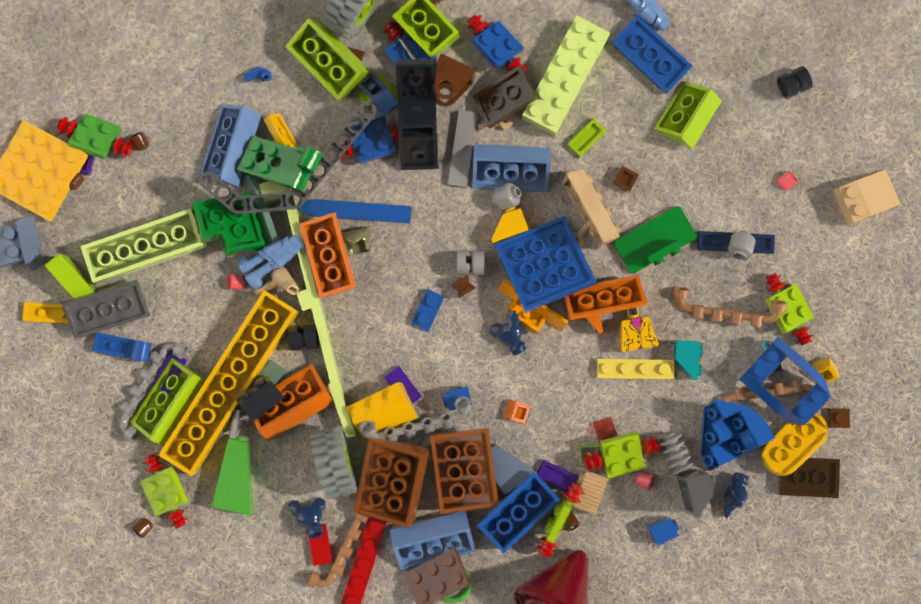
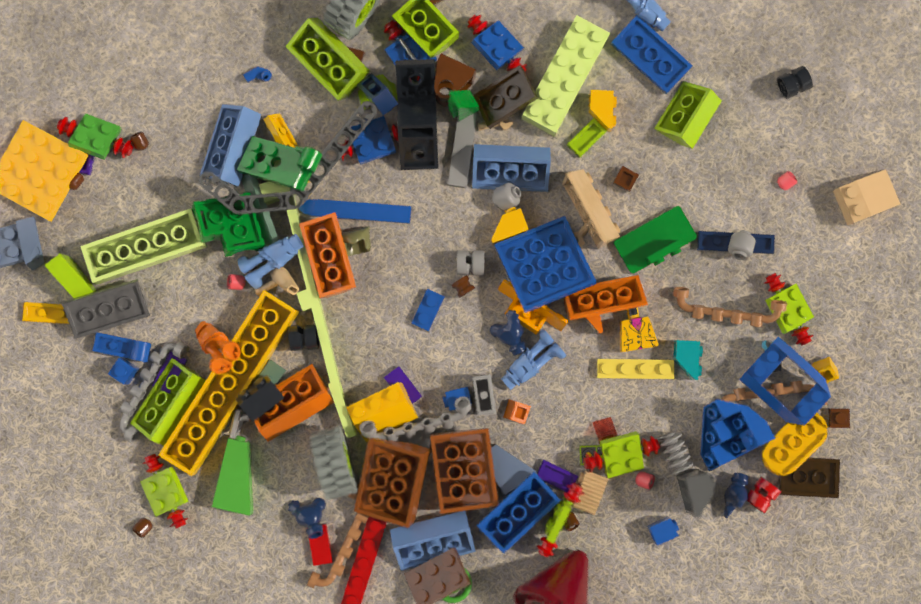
none -> blue brick [108,358,140,385]
none -> orange piece [195,321,240,374]
none -> green slope [448,90,479,121]
none -> light grey brick [472,374,496,416]
none -> medium blue piece [501,328,567,390]
none -> yellow slope [589,90,617,132]
none -> red wheel [747,477,781,514]

